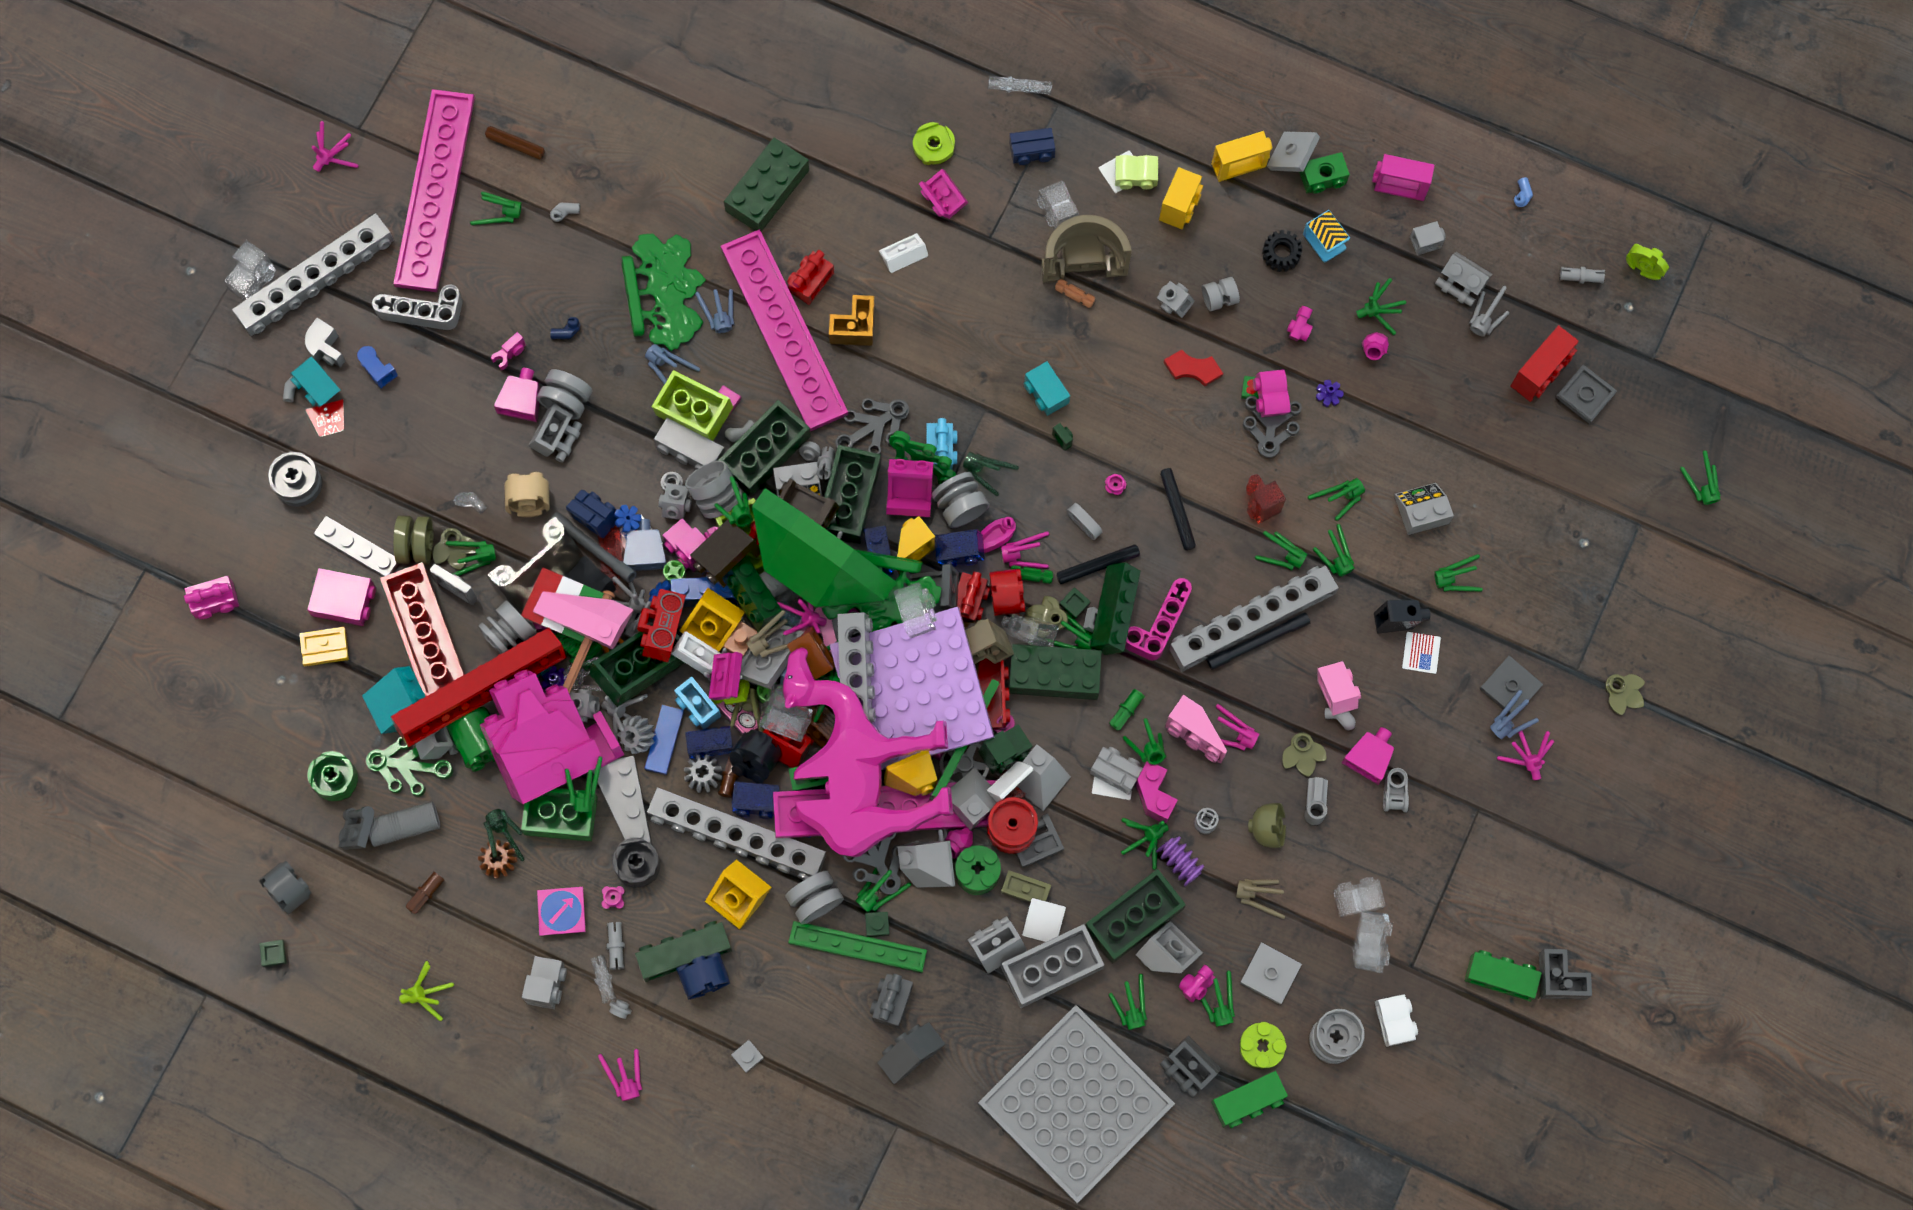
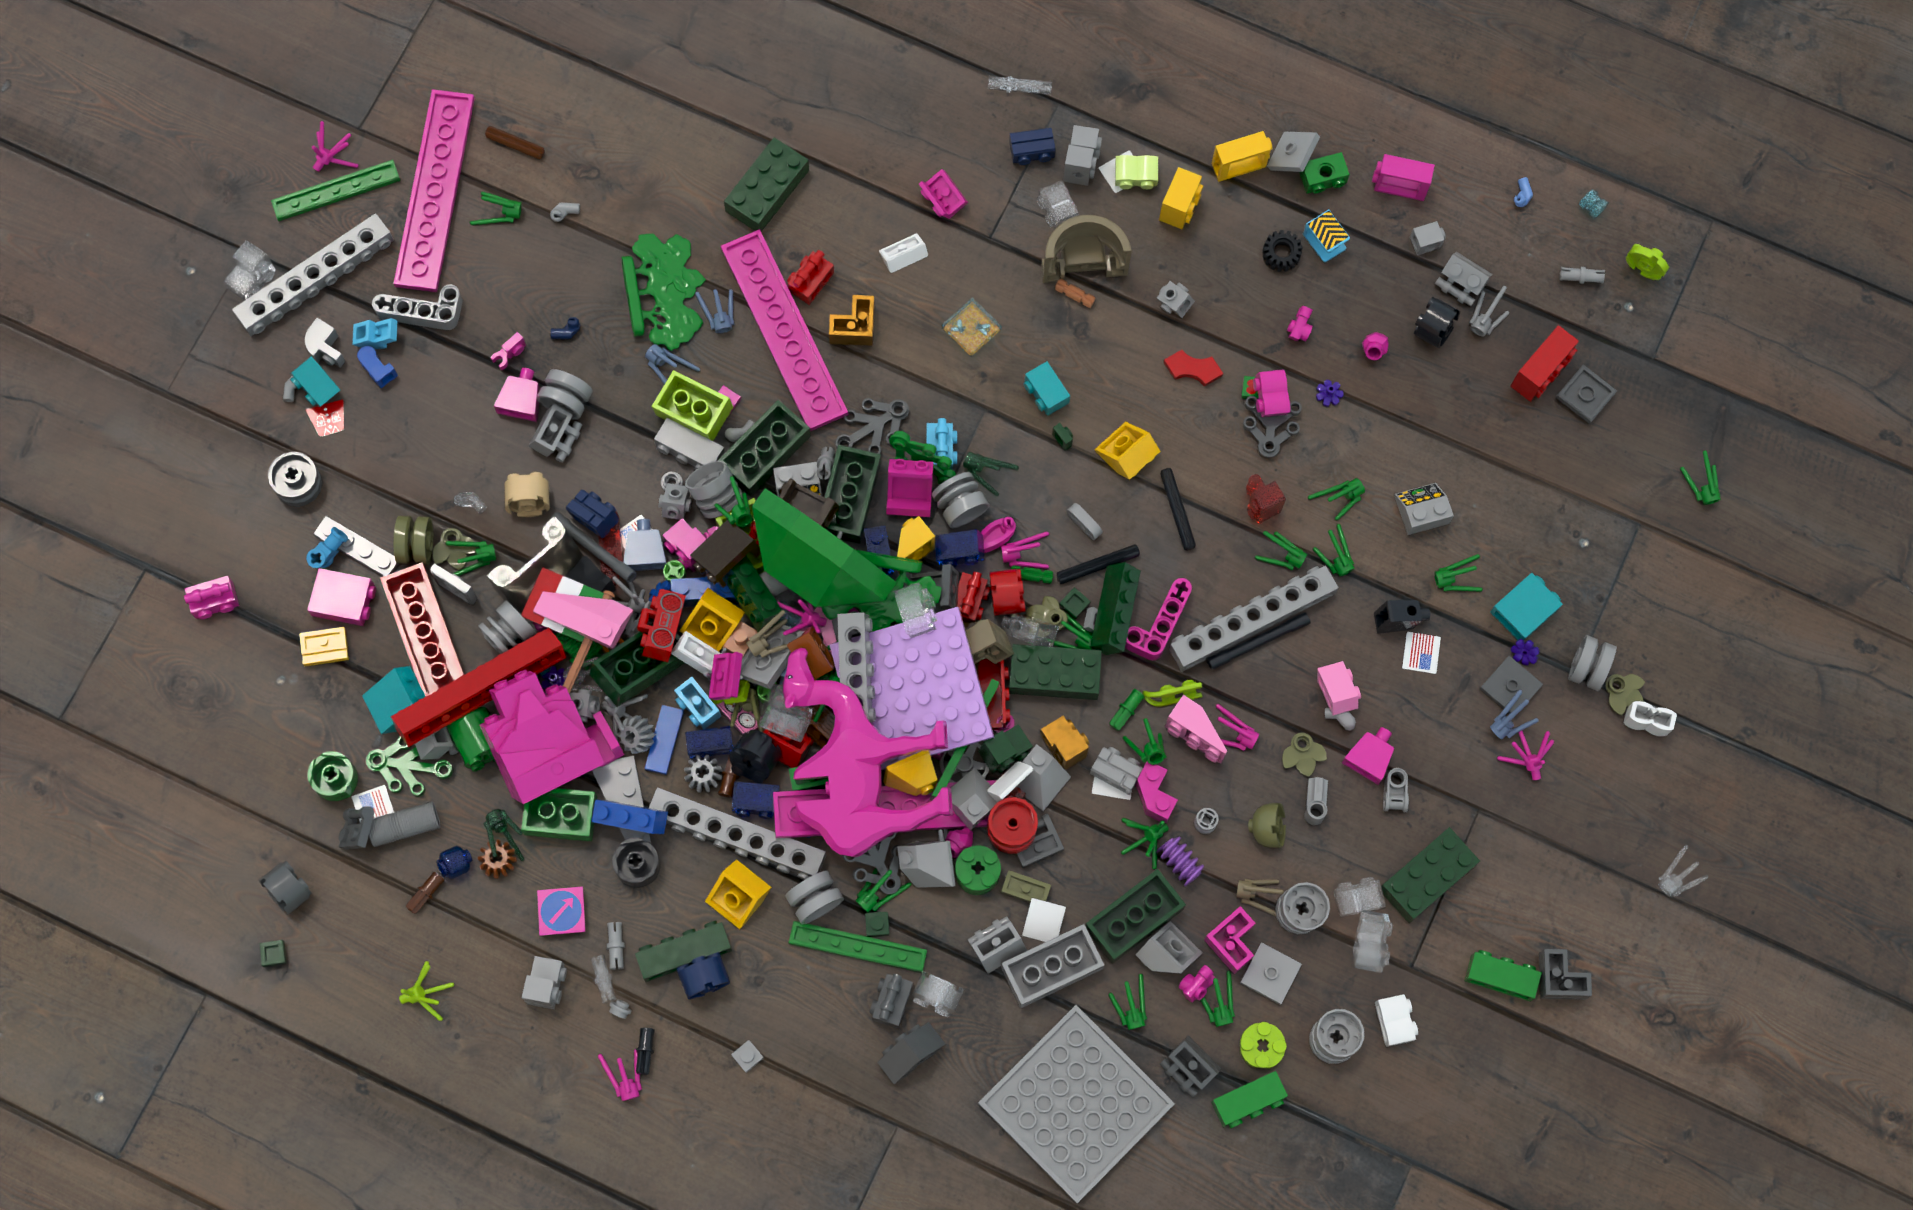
green plant [565,756,603,812] -> none
dark pink plate [602,886,625,909] -> none
blue plant [614,505,642,532] -> none
light grey plate [799,441,821,461] -> none
lime plate [913,122,955,165] -> none
dark pink plate [1105,474,1126,495] -> none
light grey wheel [1202,277,1240,311] -> none
green plant [1356,278,1406,335] -> none
none -> tile [271,160,401,222]
none -> dark azure connector [306,527,349,568]
none -> medium azure brick [352,318,397,349]
none -> sticker [352,785,394,822]
none -> clear blue head [436,845,473,879]
none -> blue brick [592,800,668,834]
none -> black axle [636,1028,655,1075]
none -> clear brick [912,971,965,1017]
none -> clear light blue tile [941,298,1002,357]
none -> pearl gold brick [1040,715,1090,770]
none -> light grey brick [1063,145,1097,186]
none -> light grey brick [1071,125,1102,159]
none -> yellow slope [1094,421,1161,480]
none -> lime piece [1142,680,1202,707]
none -> dark pink brick [1204,906,1256,974]
none -> light grey wheel [1275,882,1330,935]
none -> dark green brick [1379,827,1480,924]
none -> black brick [1414,297,1461,349]
none -> teal brick [1490,573,1563,641]
none -> dark purple plant [1511,639,1540,665]
none -> light grey wheel [1568,635,1617,691]
none -> clear light blue wheel [1579,189,1609,219]
none -> white brick [1624,701,1677,736]
none -> clear plant [1658,845,1708,897]

